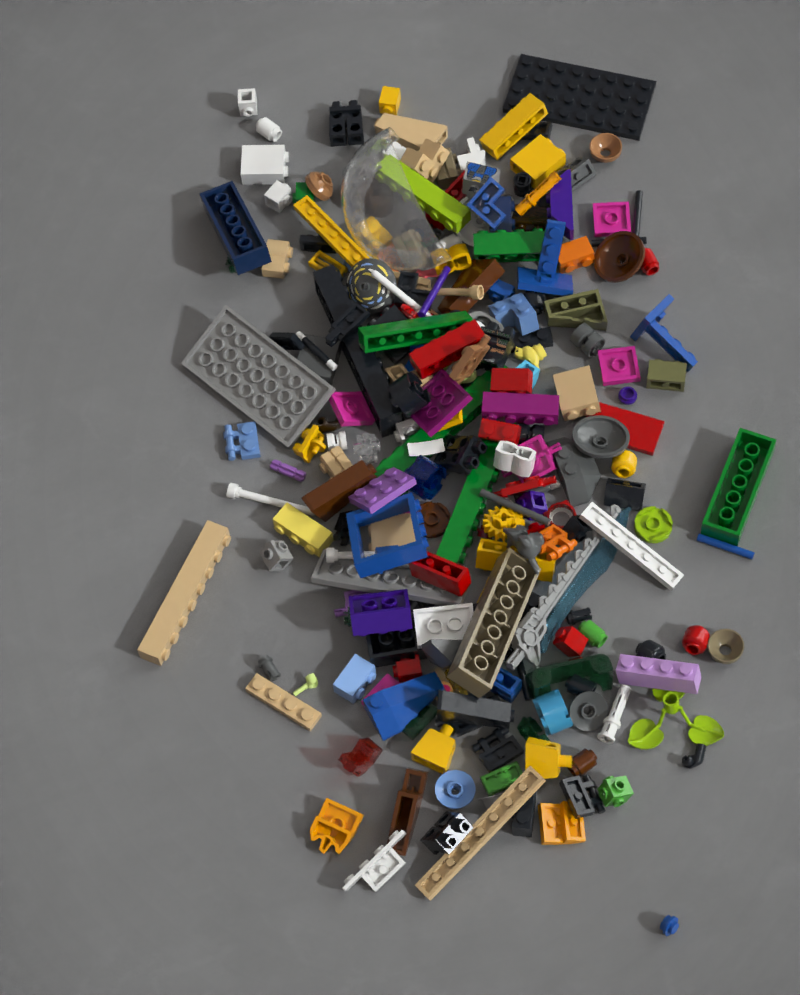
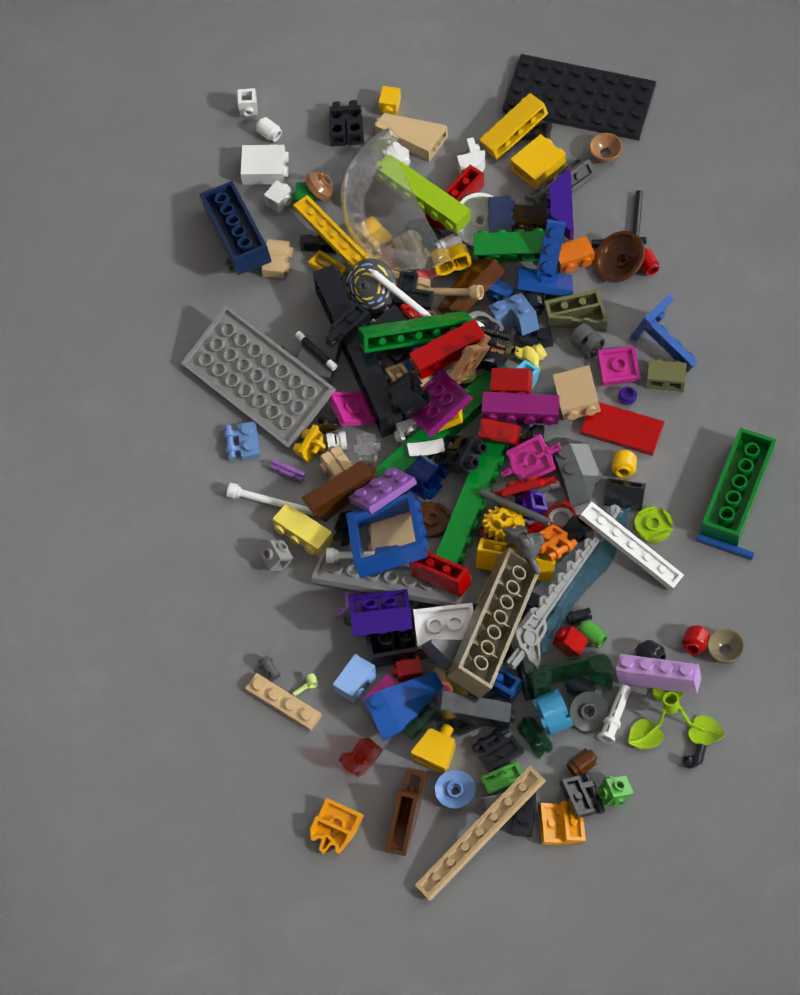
tan brick [137,520,231,666] -> none
black plate [269,332,305,350] -> none
white bracket [342,830,407,892] -> none
tan brick [400,139,450,183] -> none
dark purple bar [418,266,451,317] -> none
black hips [421,811,474,855] -> none
dark tan brick [436,148,461,190] -> none
torso [462,161,500,200] -> none
blue brick [466,177,507,230] -> none
white brick [493,440,536,477] -> none
black wheel [513,172,531,197] -> none
light orange pin [515,171,562,216] -> none
yellow torso [525,737,572,779] -> none
dark grey dish [572,415,630,459] -> none
dark pink plate [593,201,631,237] -> none
blue plate [660,915,679,936] -> none

